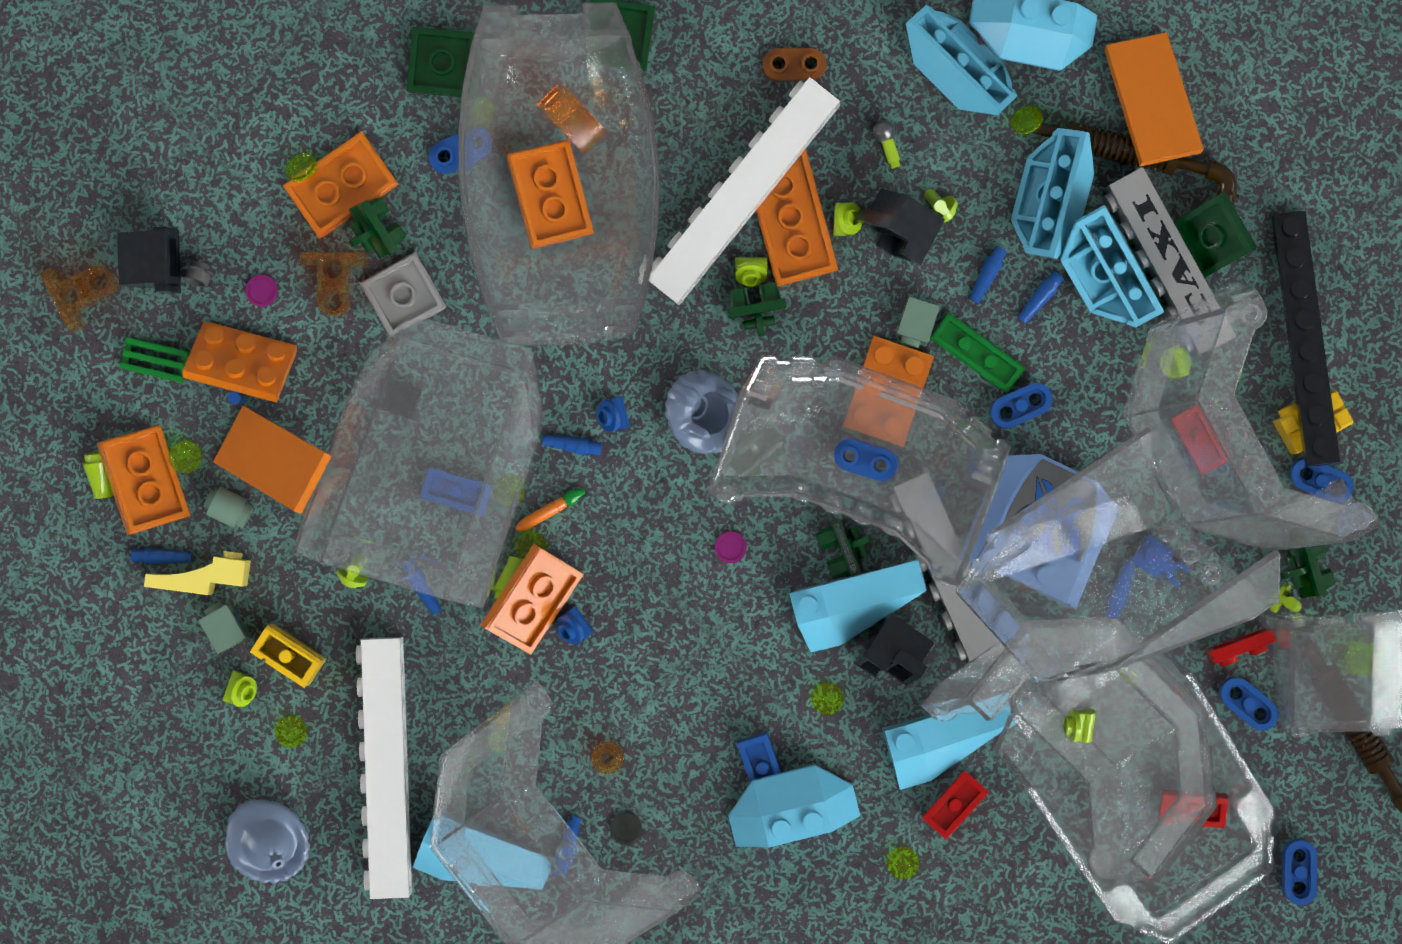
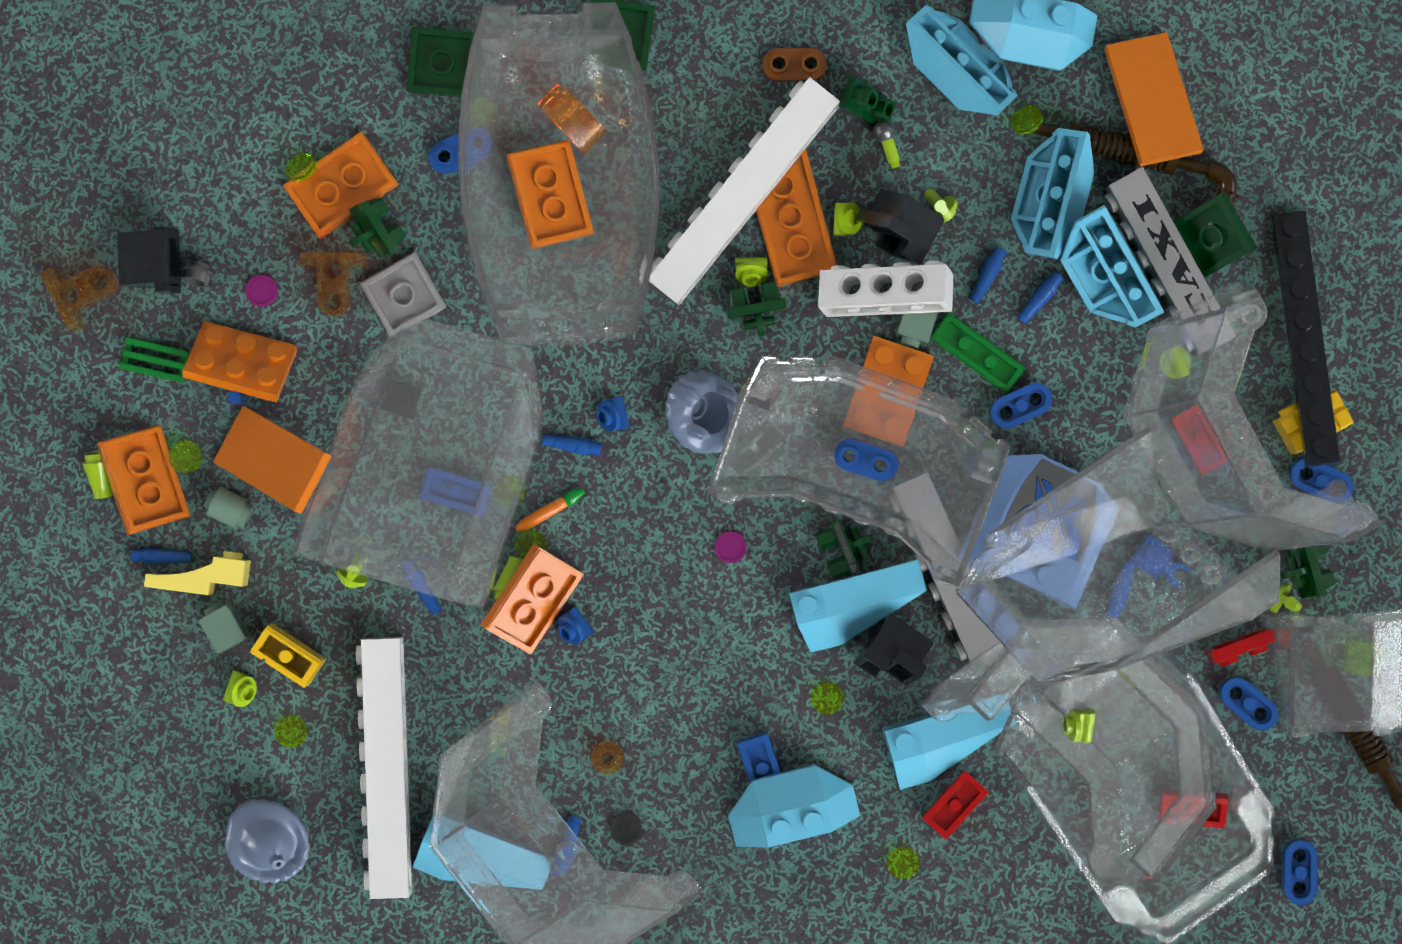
none -> white brick [818,261,954,317]
none -> dark green hips [839,76,896,126]

